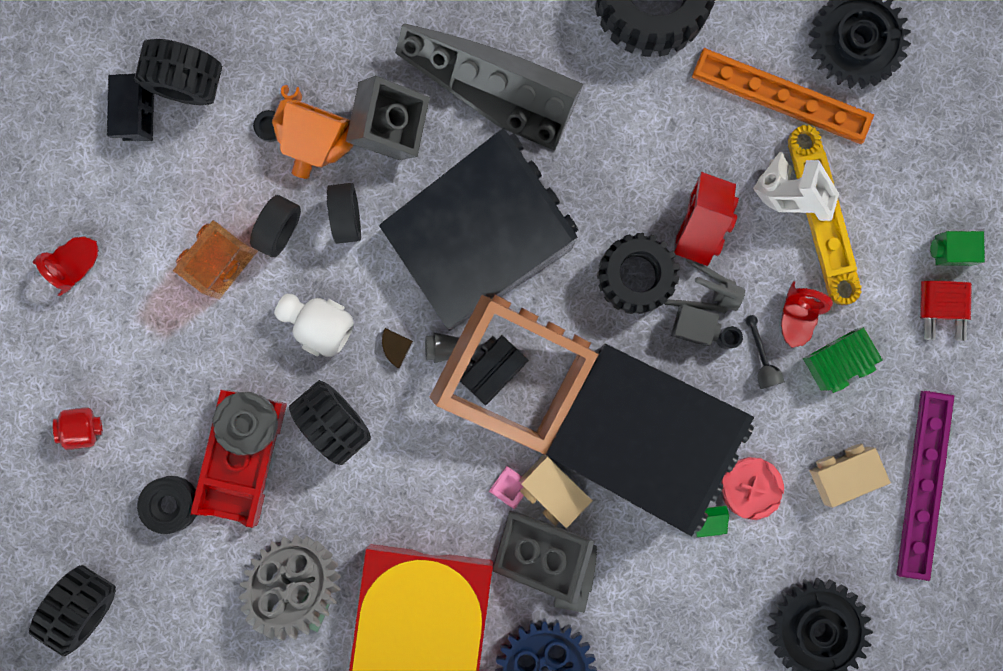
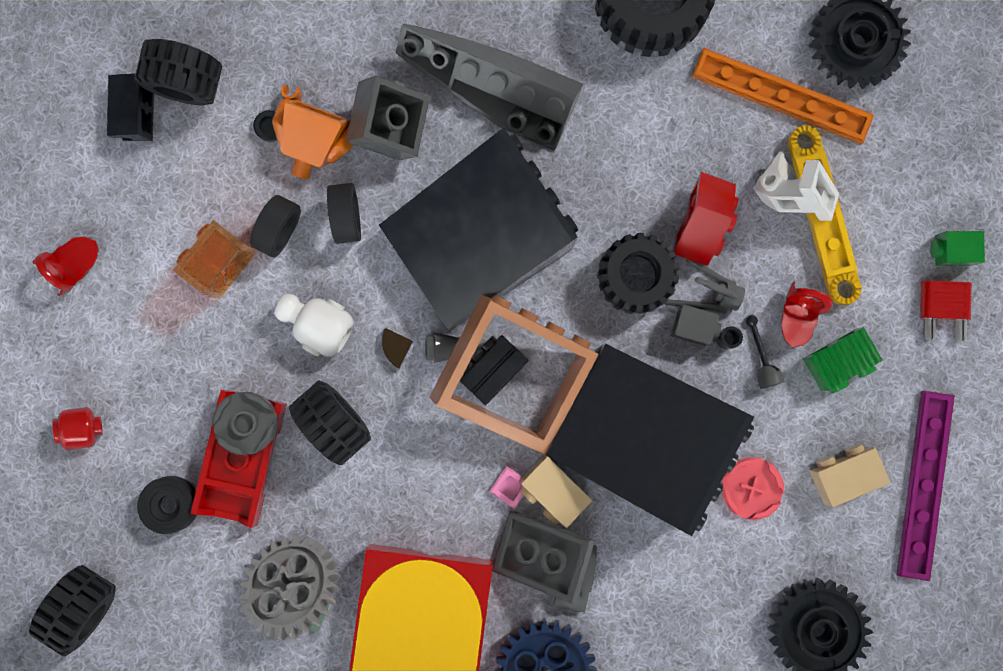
green tile [695,506,729,538] -> none

